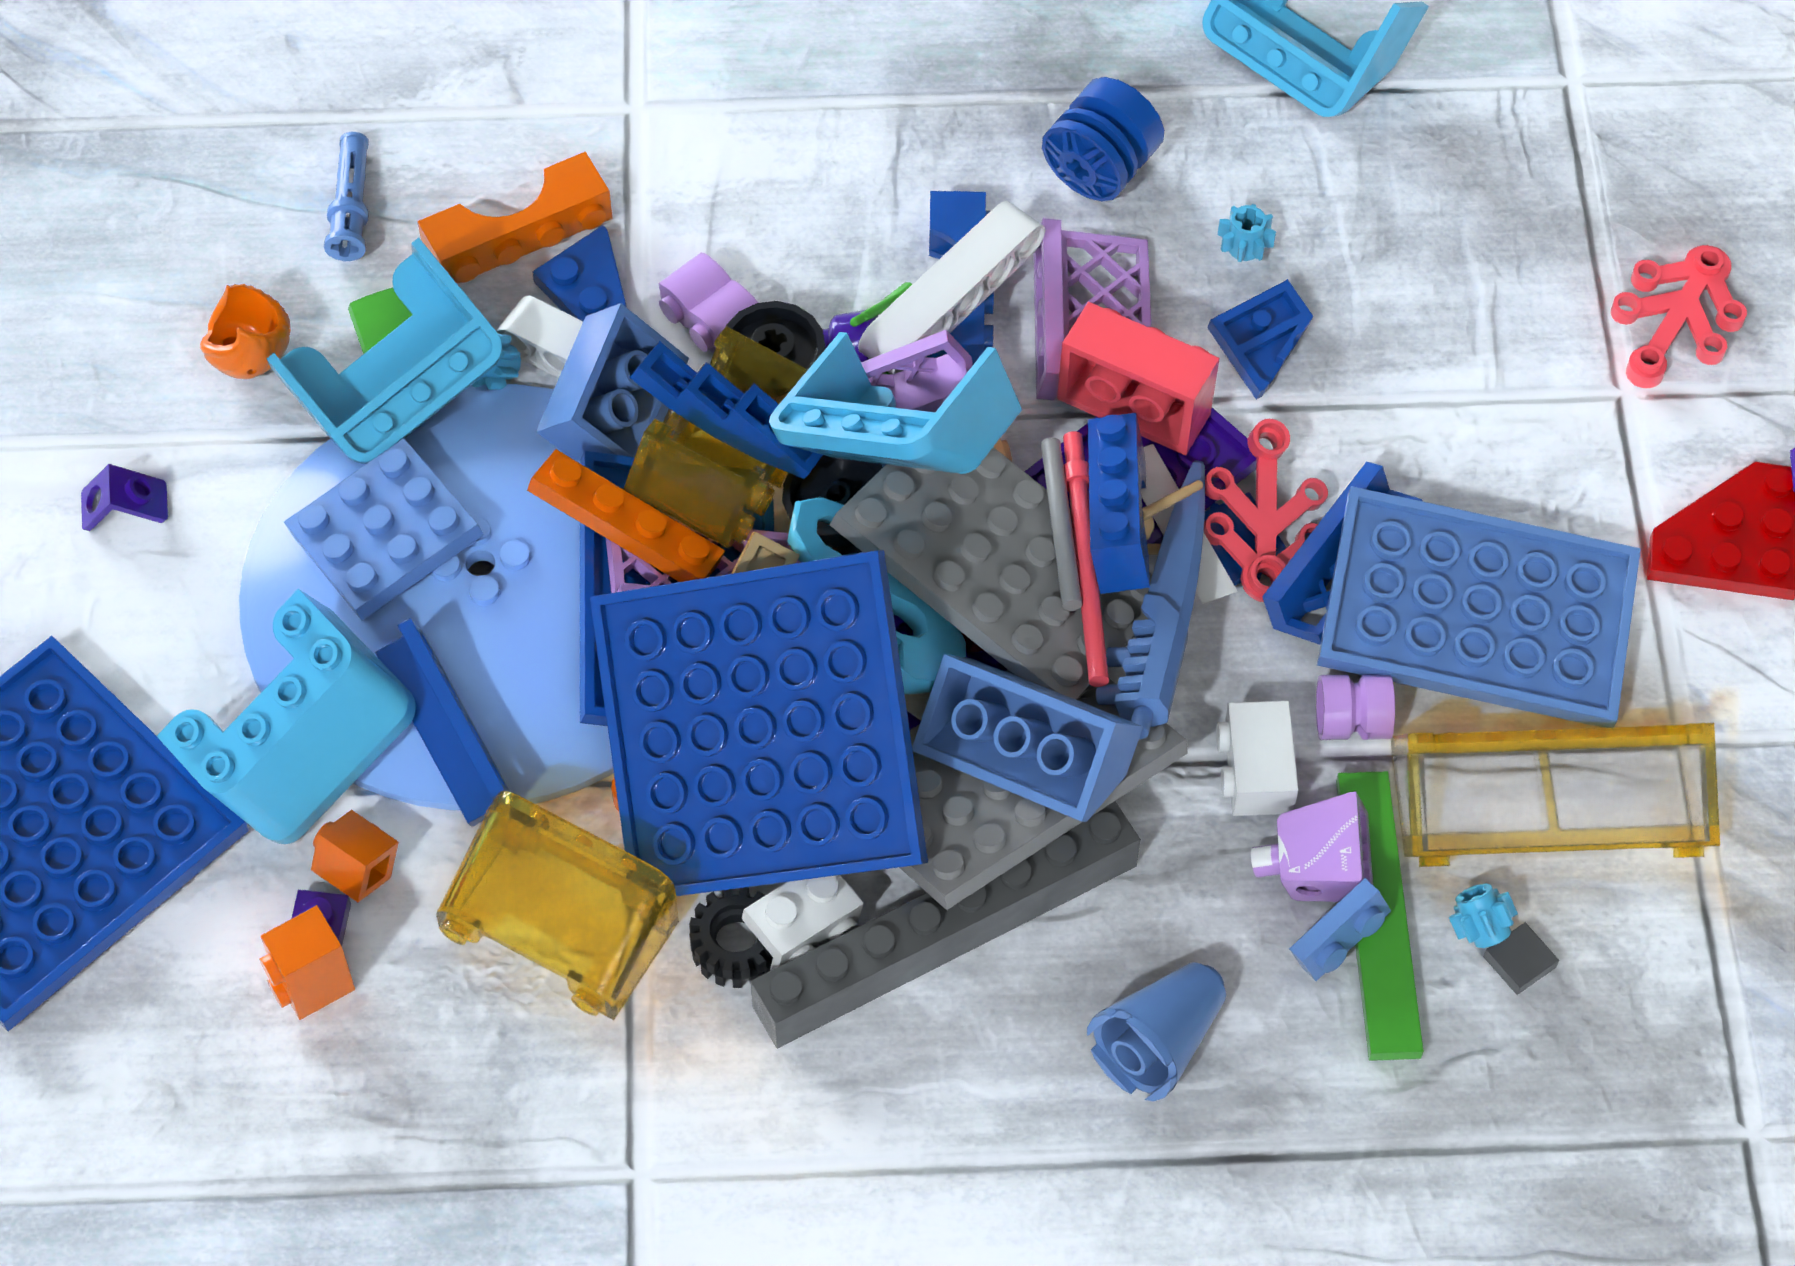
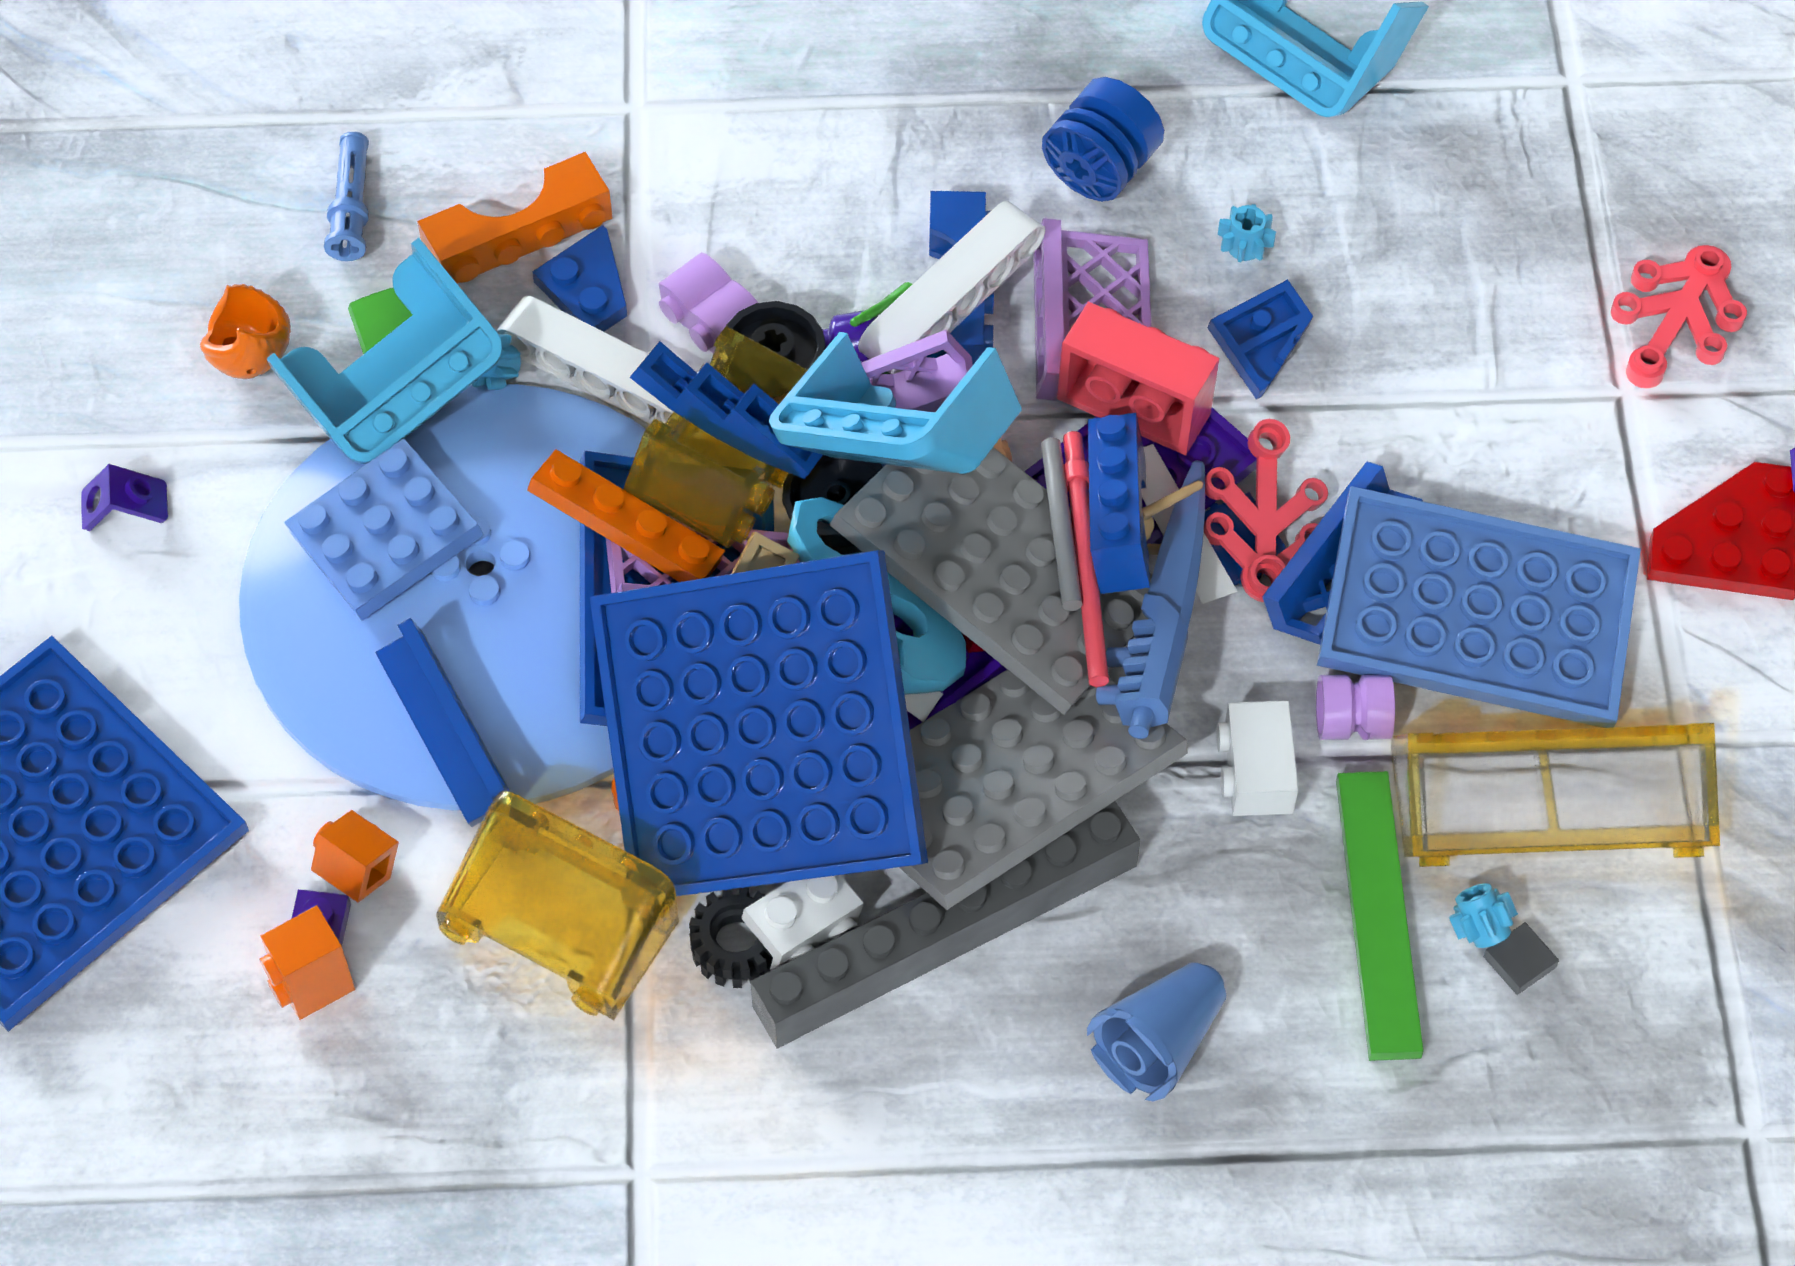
medium azure windscreen [157,589,416,844] -> none
medium blue slope [536,303,689,461] -> none
medium blue slope [912,654,1143,822] -> none
lavender torso [1251,792,1373,902] -> none
medium blue plate [1289,878,1391,981] -> none

